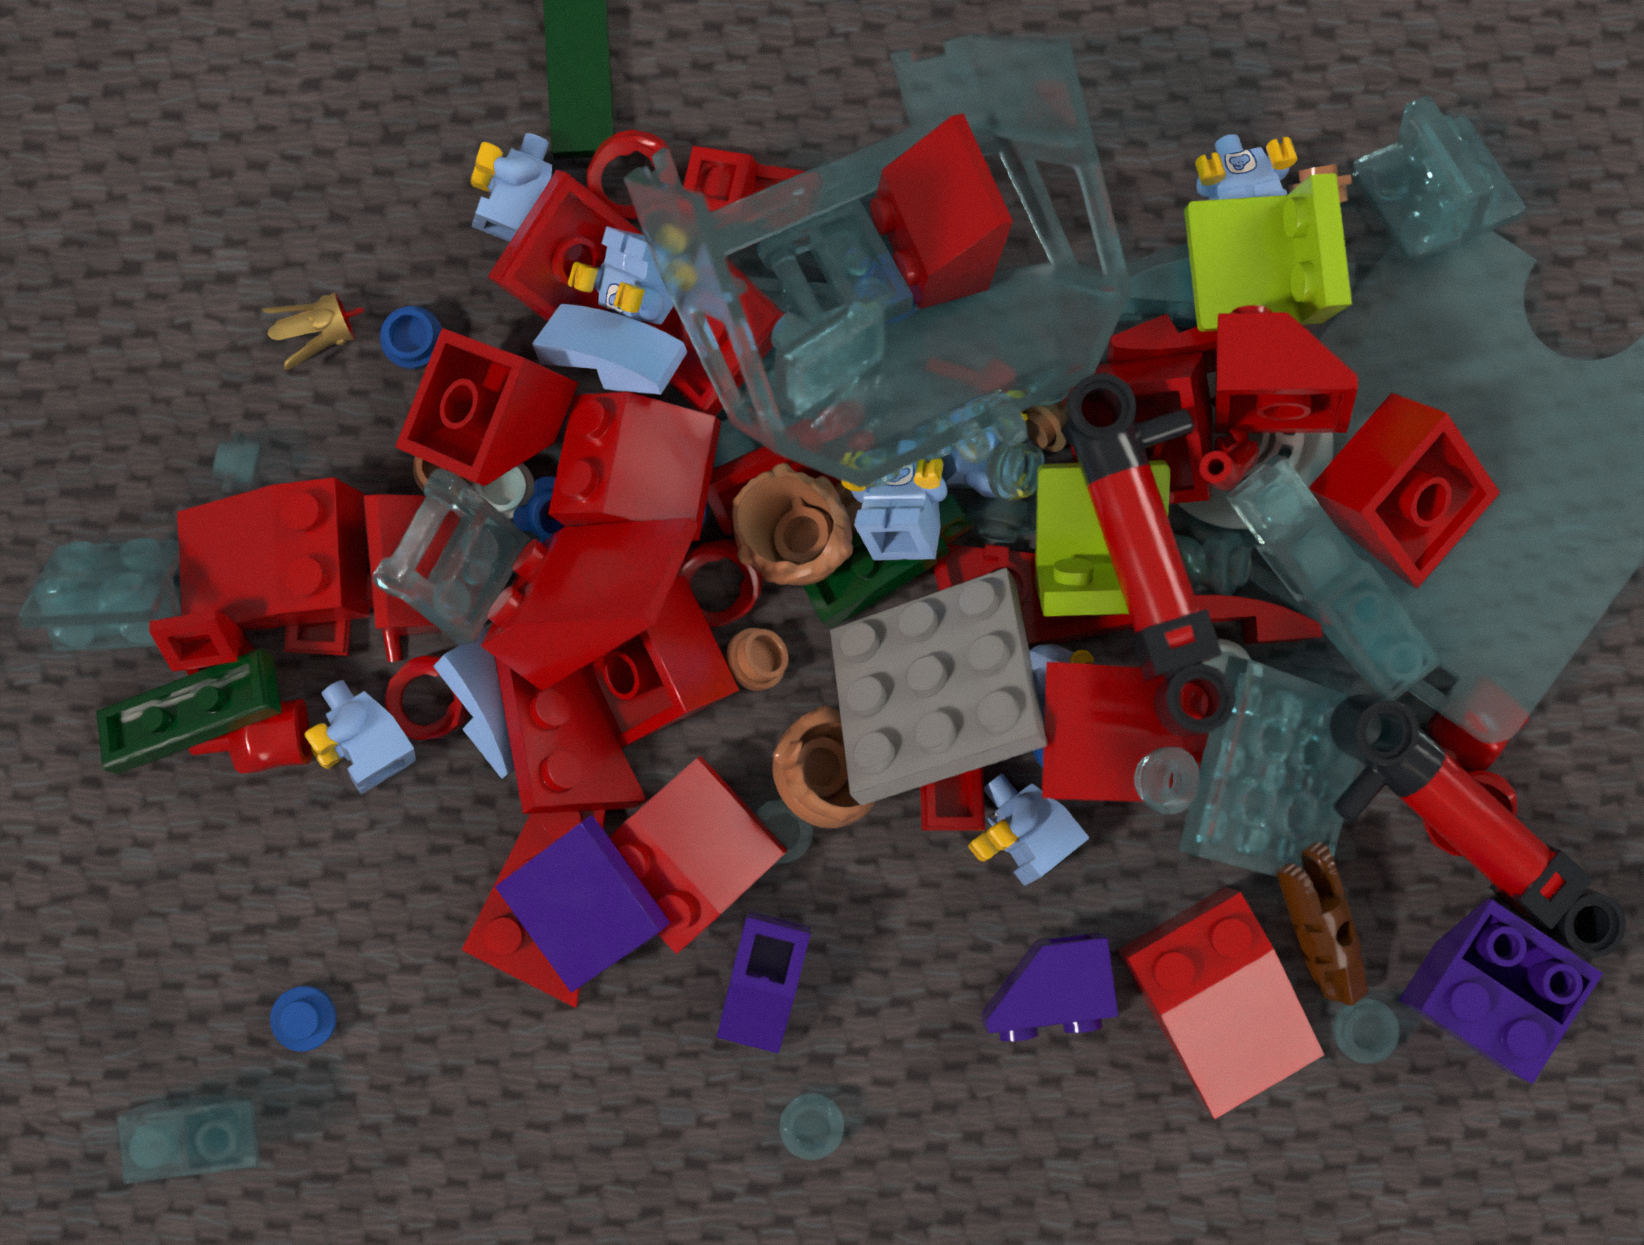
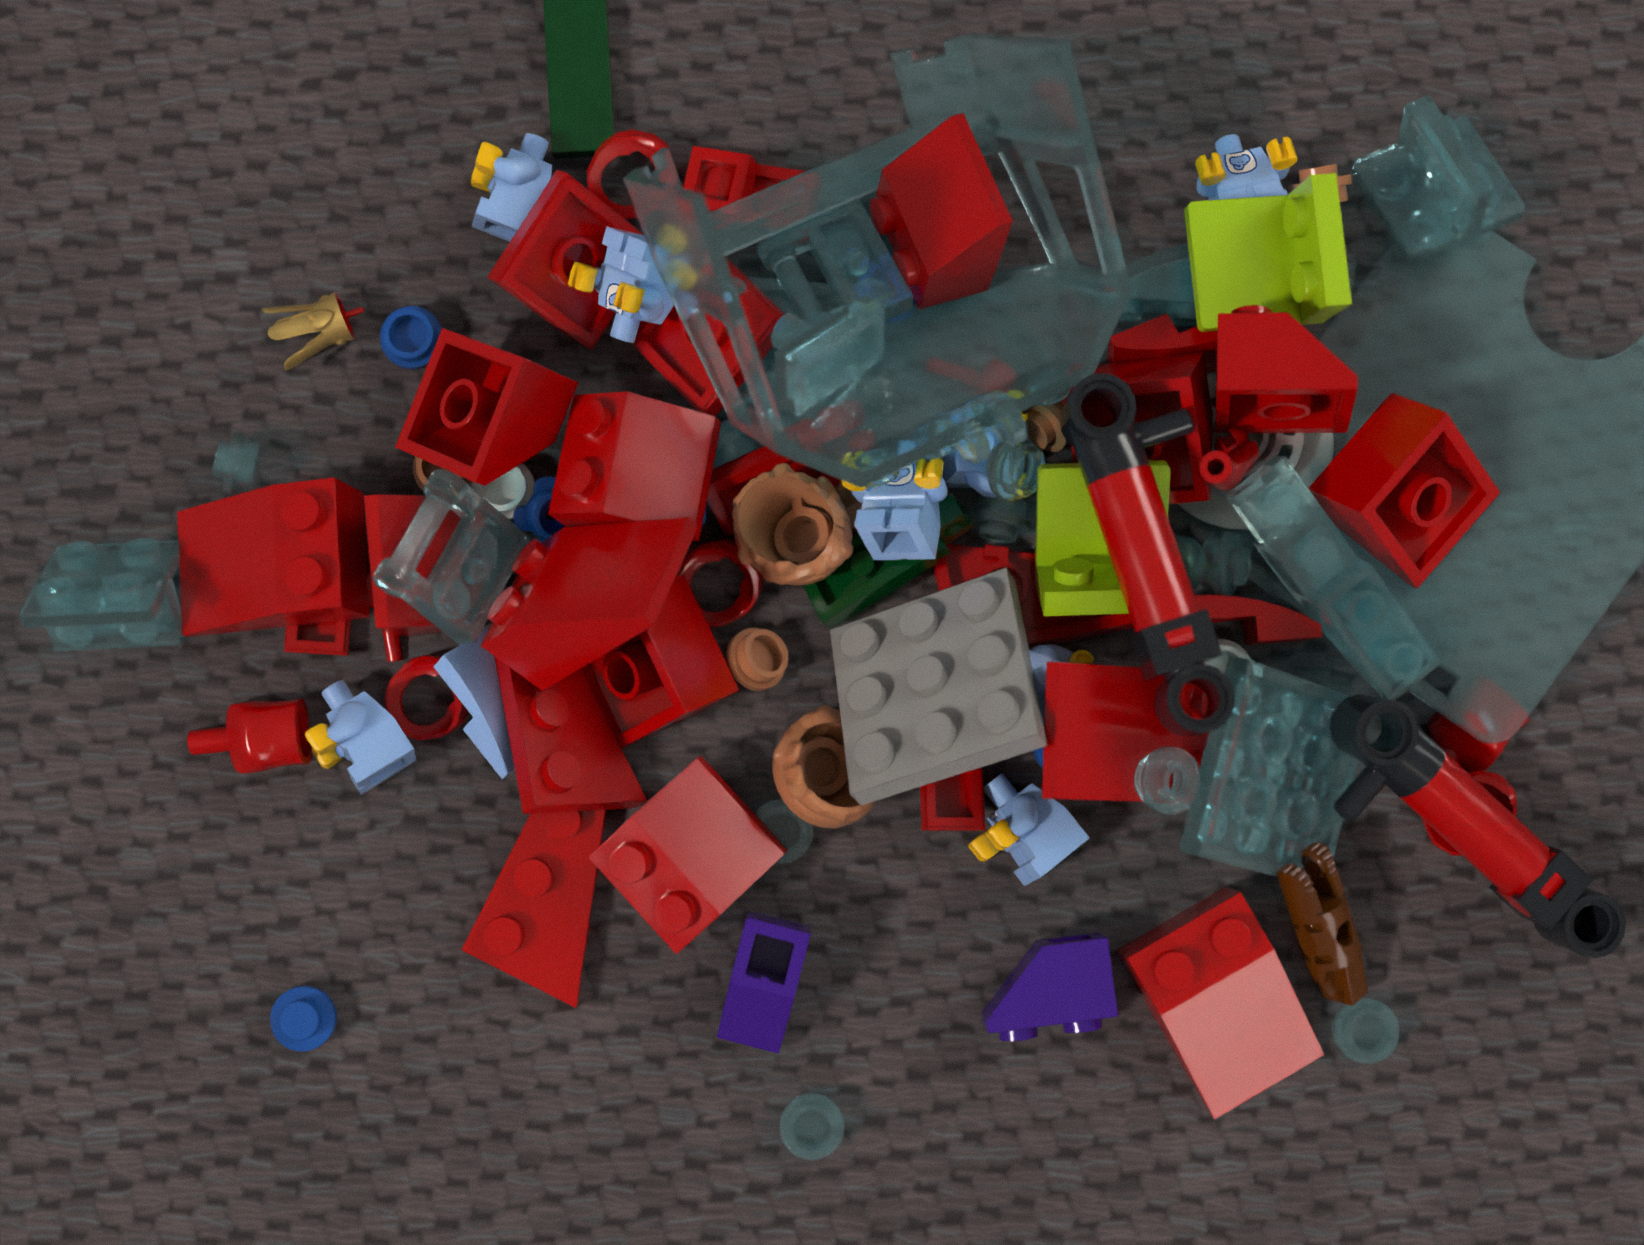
dark green tile [96,648,282,774] -> none
clear light blue slope [117,1094,260,1184] -> none
red slope [149,610,255,675] -> none
dark purple tile [495,815,670,993] -> none
light blue slope [532,304,687,394] -> none
dark purple slope [1399,898,1603,1084] -> none

